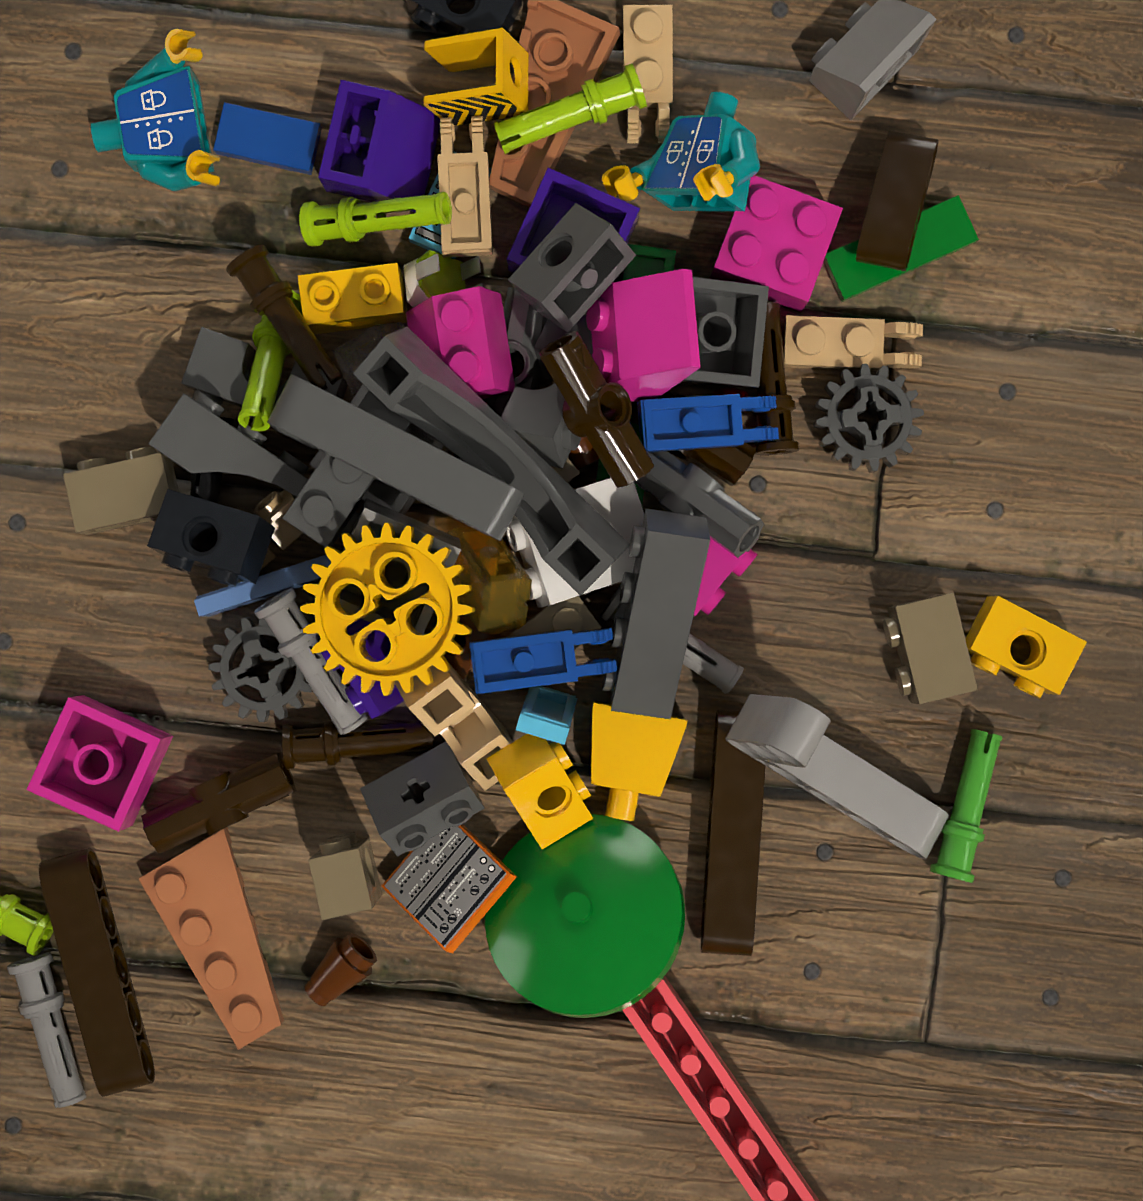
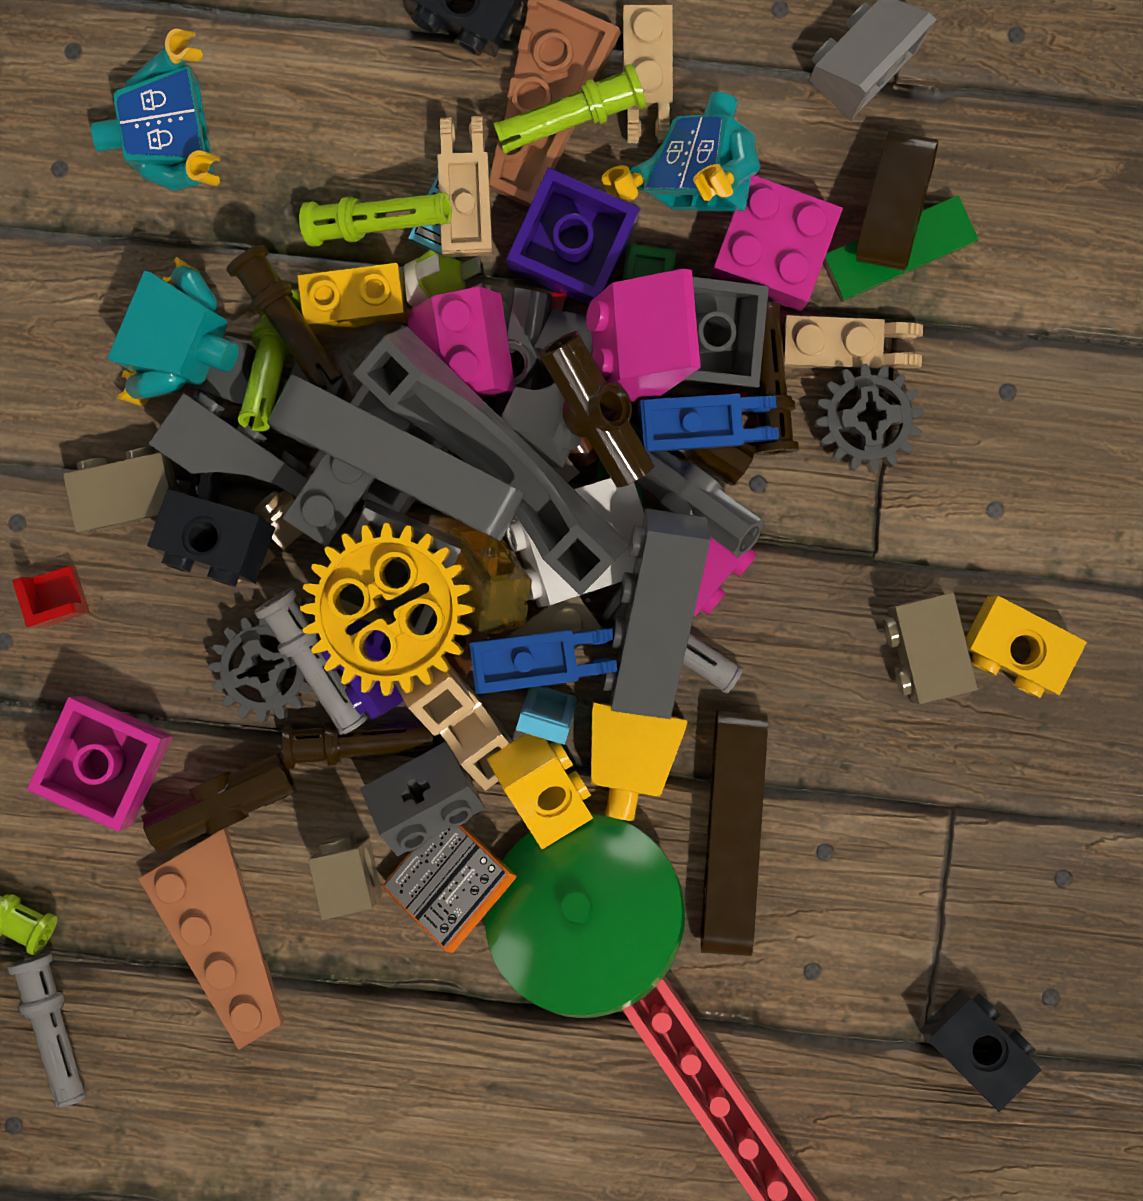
dark brown beam [39,848,155,1097] -> none
medium blue tile [194,555,331,617] -> none
blue tile [213,102,322,175] -> none
reddish brown cone [304,933,377,1006] -> none
dark purple slope [318,80,440,212] -> none
yellow piece [423,28,529,126] -> none
dark grey brick [508,203,636,332] -> none
light grey beam [725,694,949,860] -> none
bright green pin [930,729,1003,883] -> none
none -> red panel [12,566,90,628]
none -> teal torso [107,257,239,406]
none -> black brick [919,989,1042,1112]

